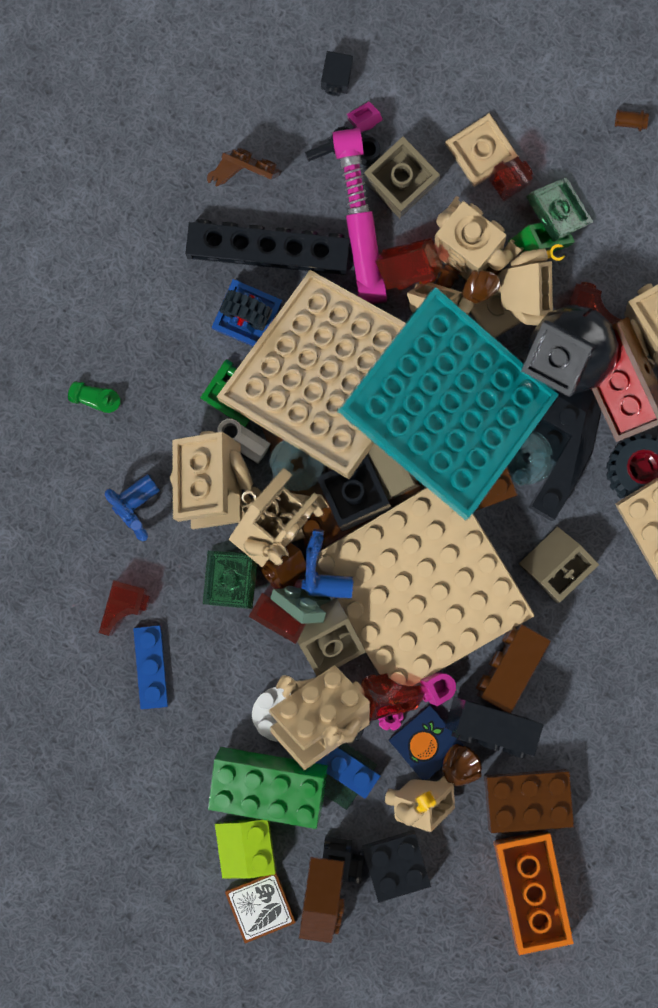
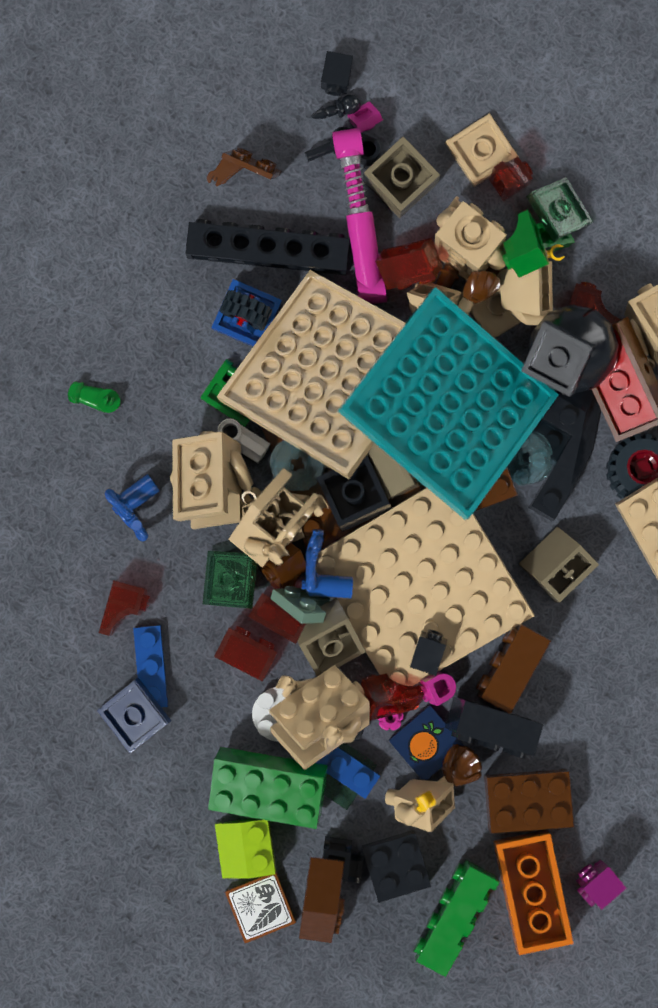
reddish brown pin [614,109,649,132] -> none
none -> tile [97,678,171,754]
none -> clear red brick [214,625,278,682]
none -> black bar [311,94,361,119]
none -> black brick [410,630,448,676]
none -> green wedge [413,859,500,977]
none -> green arch [502,209,549,278]
none -> magenta brick [576,859,627,910]

